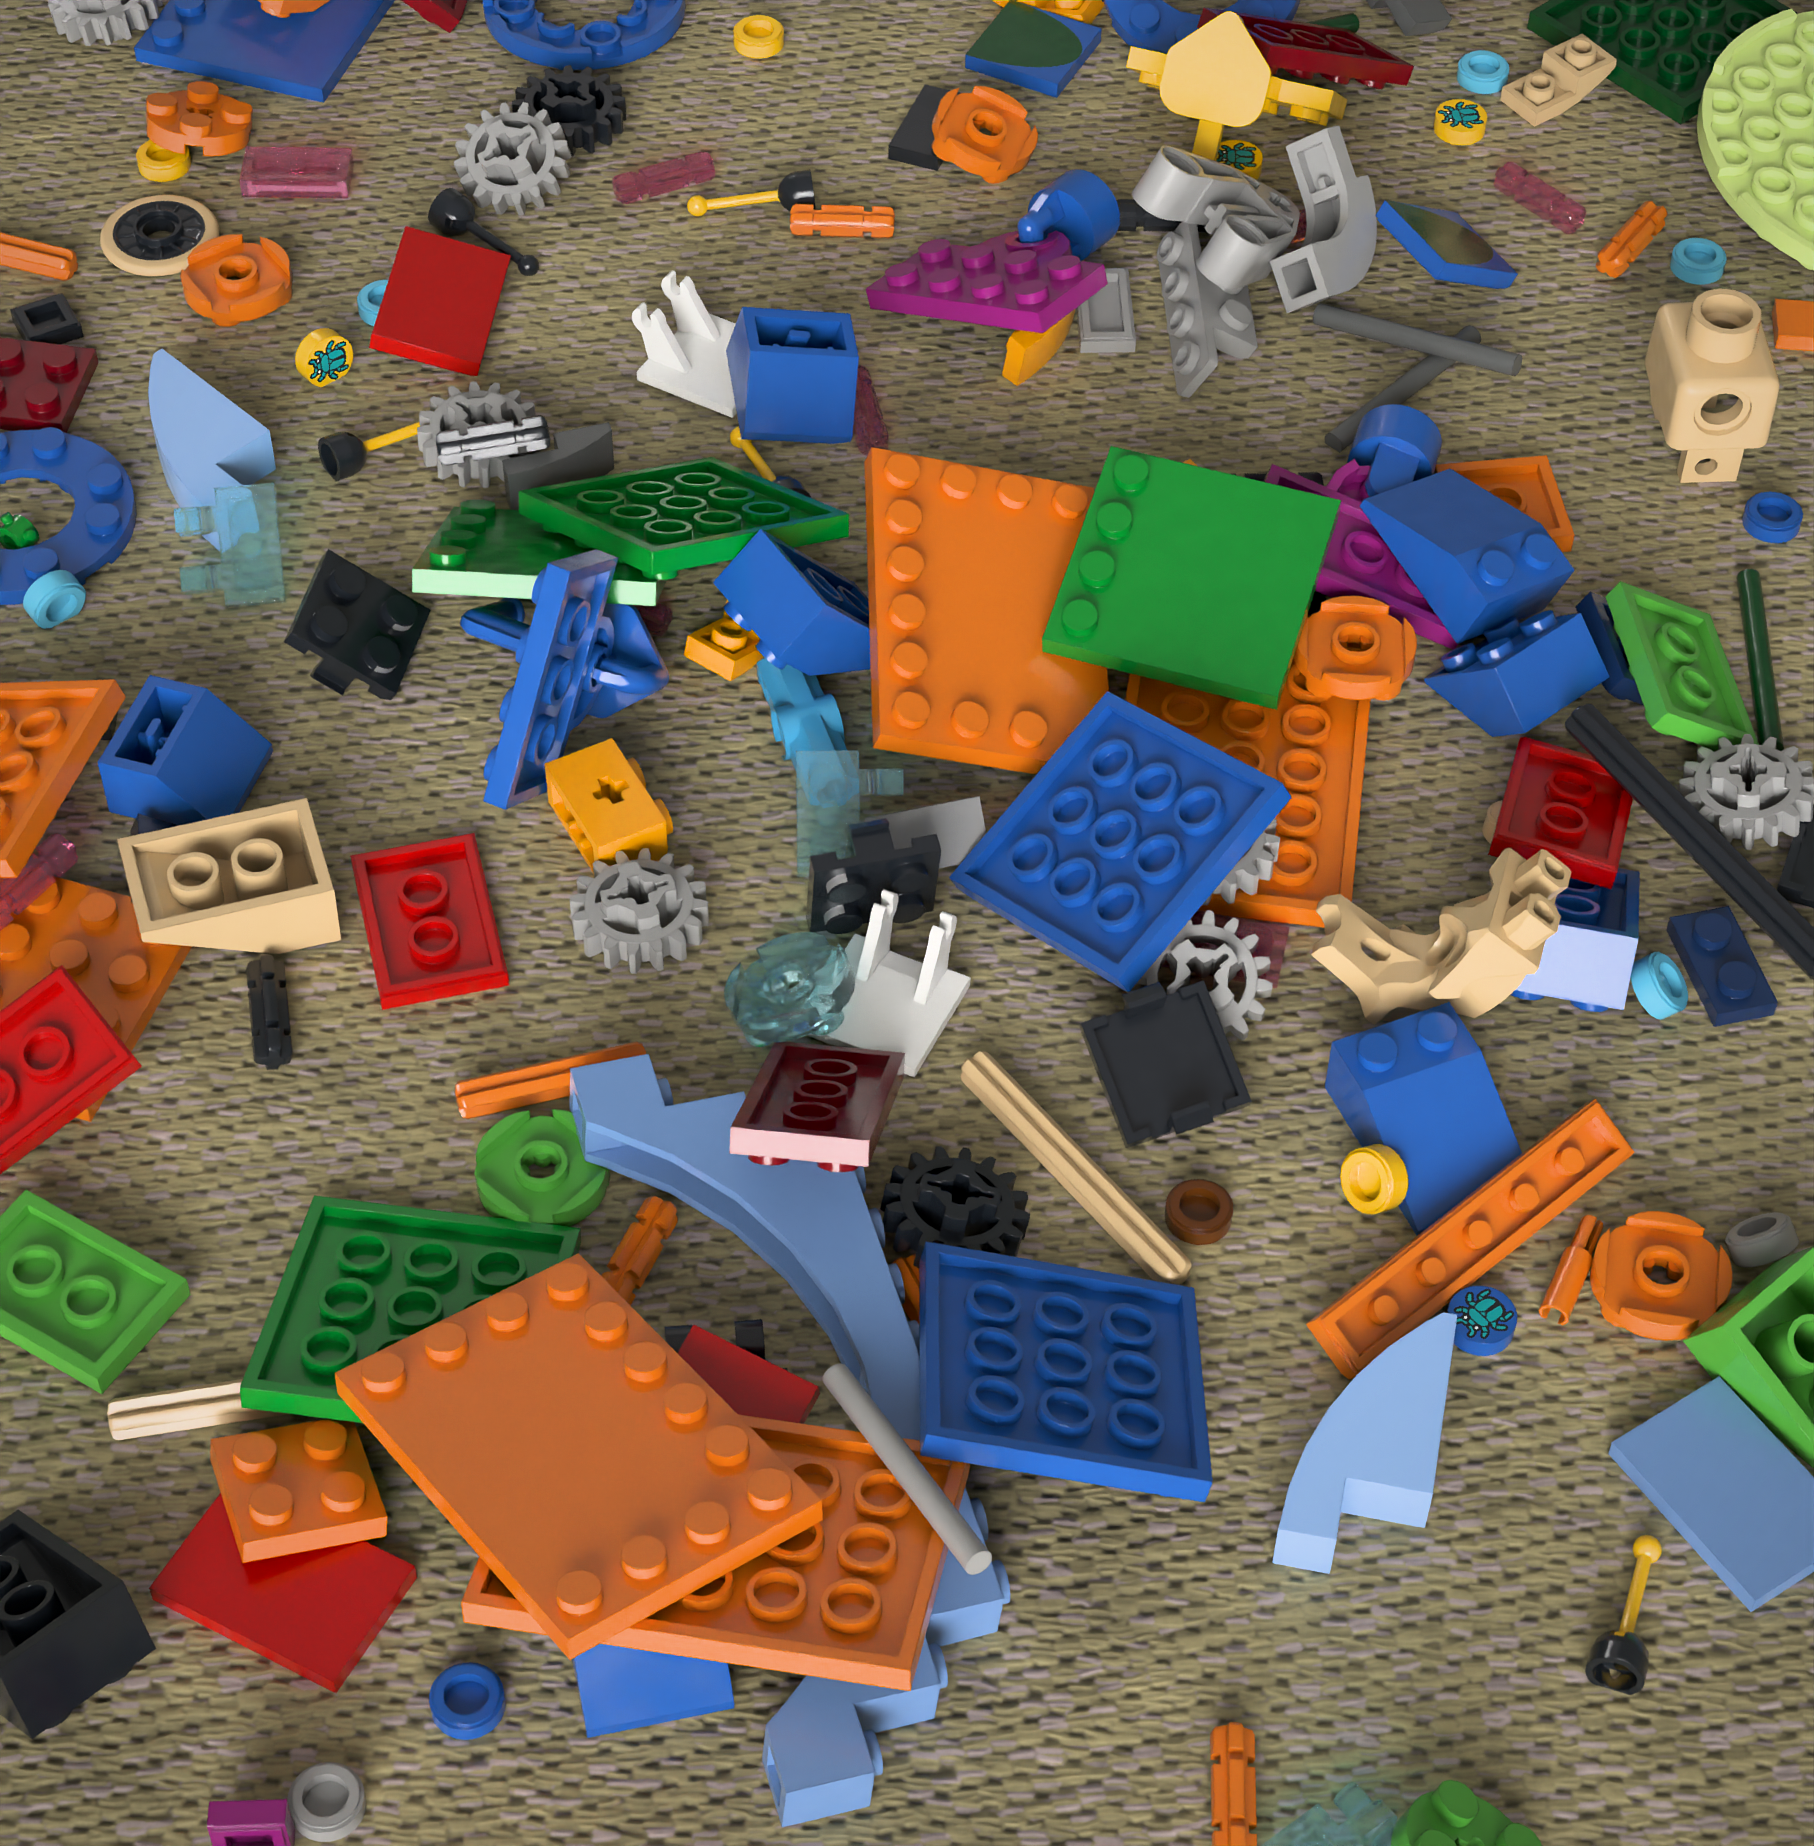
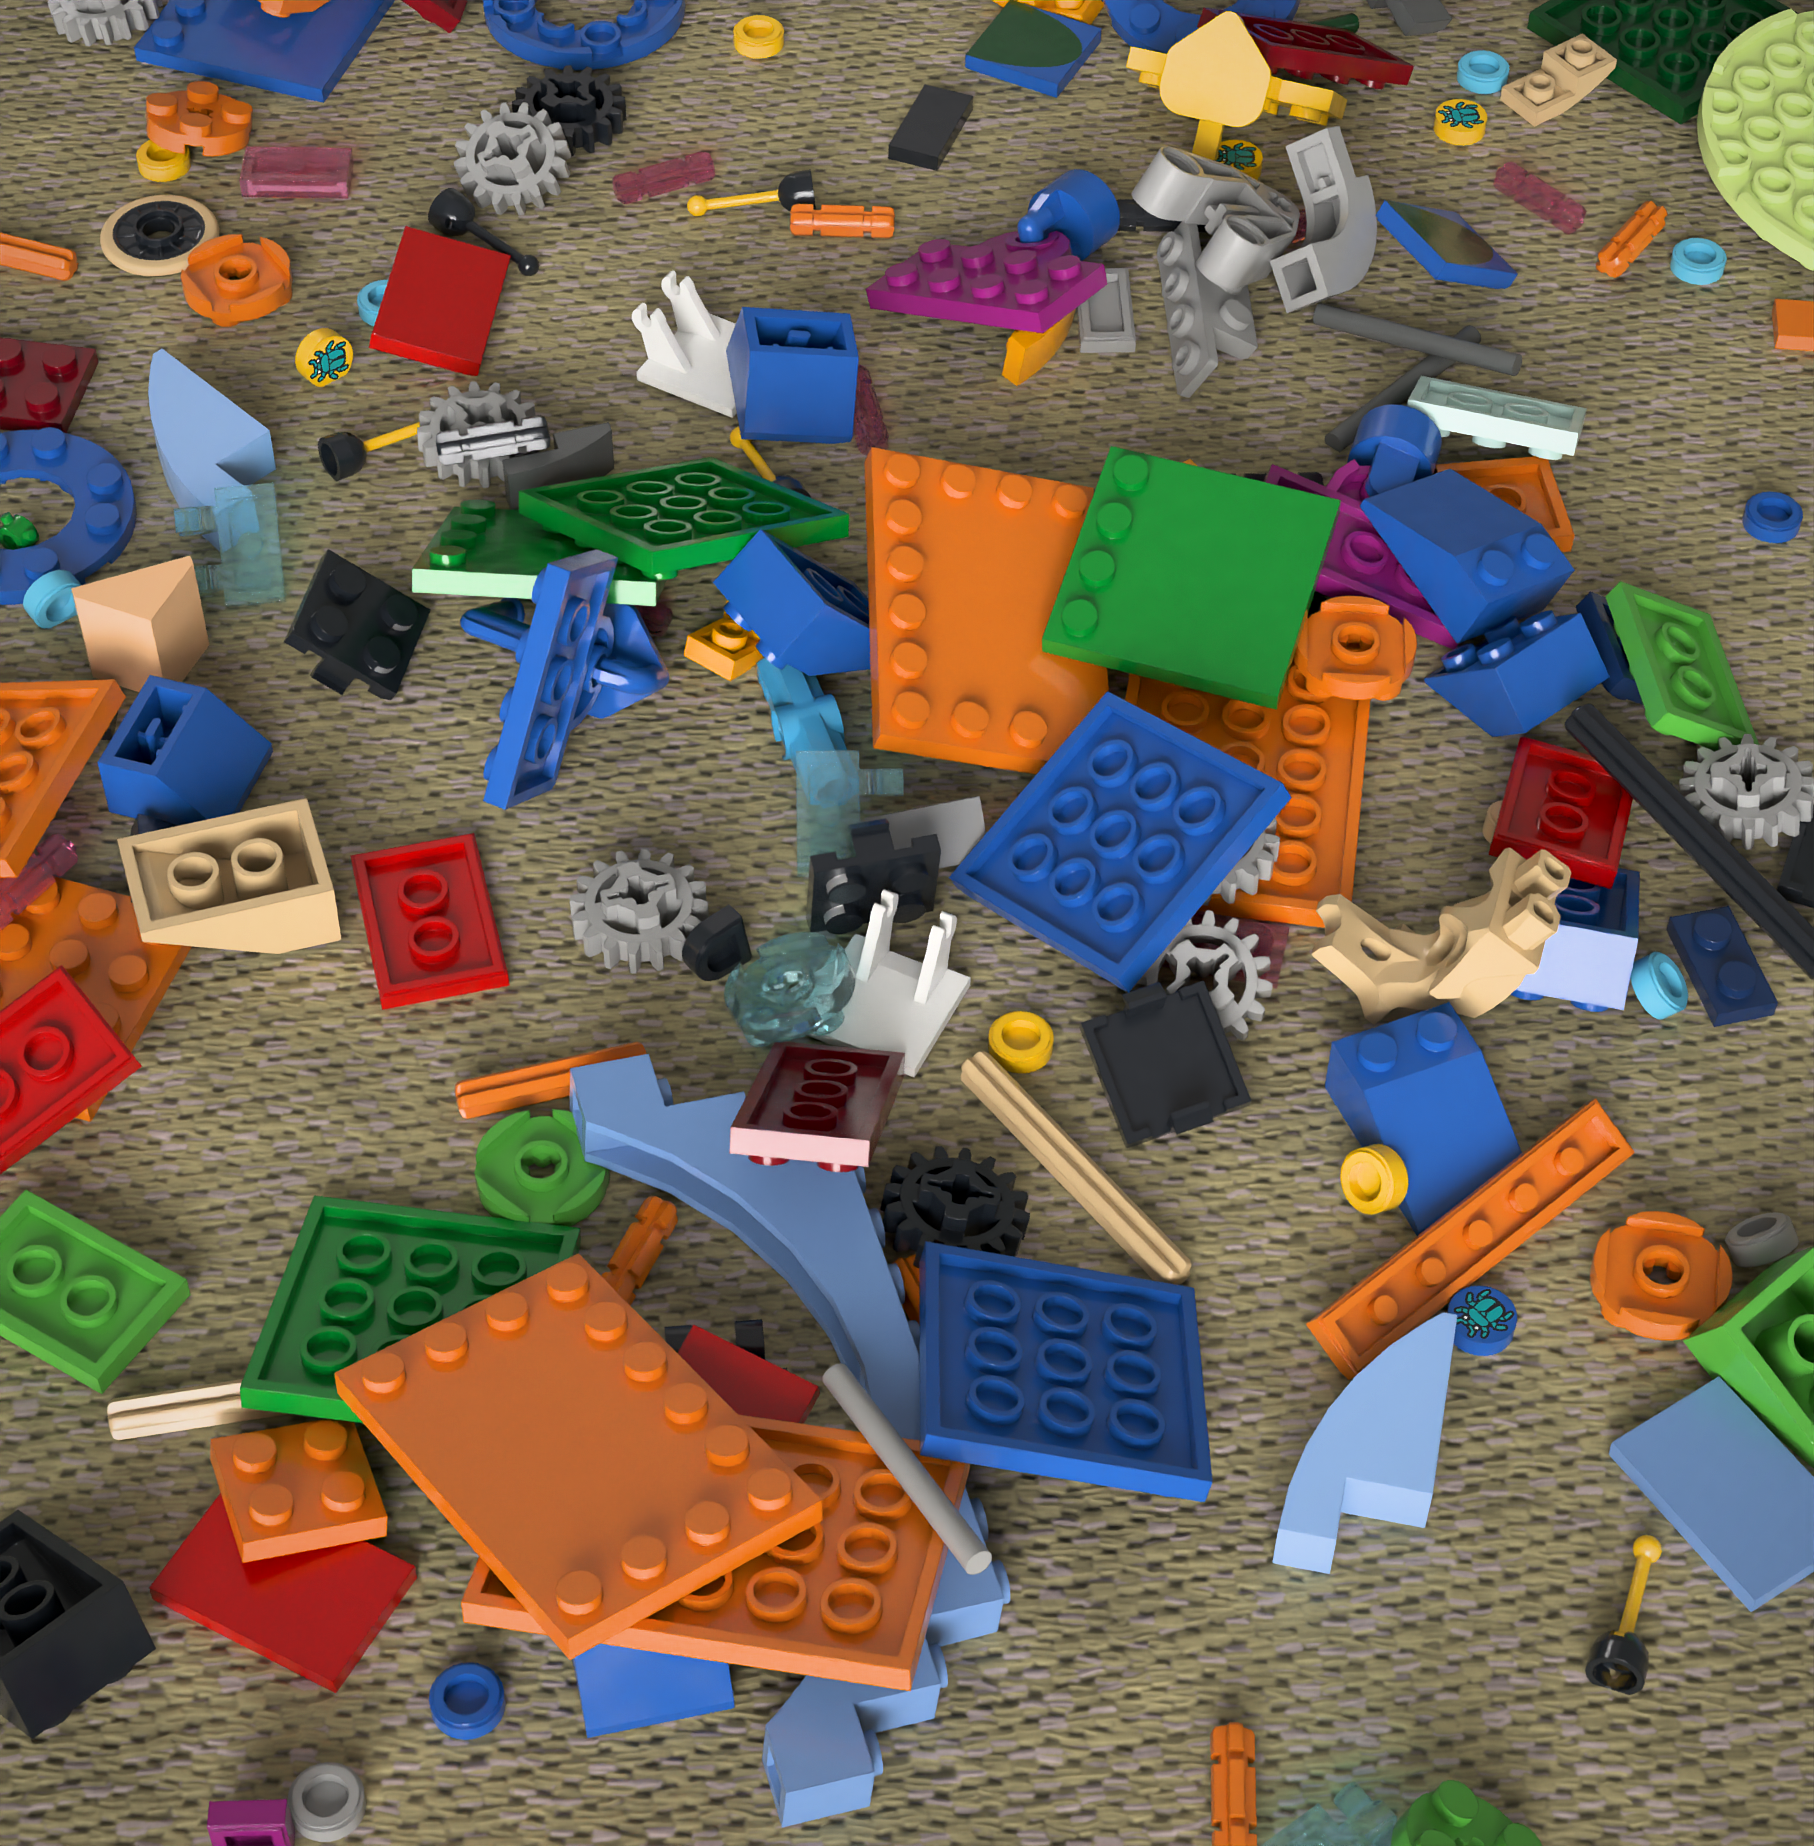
black tile [10,293,84,344] -> none
black axle [246,954,293,1070] -> none
light orange brick [545,738,673,874] -> none
orange plate [932,86,1038,184] -> none
reddish brown tile [1165,1179,1233,1245] -> none
orange pin [1539,1215,1604,1325] -> none
tan piece [1645,288,1779,483] -> none
dark green bar [1736,569,1784,751] -> none
none -> light nougat slope [71,556,209,692]
none -> black tile [682,904,752,981]
none -> yellow tile [988,1011,1054,1073]
none -> light aqua plate [1407,376,1587,460]

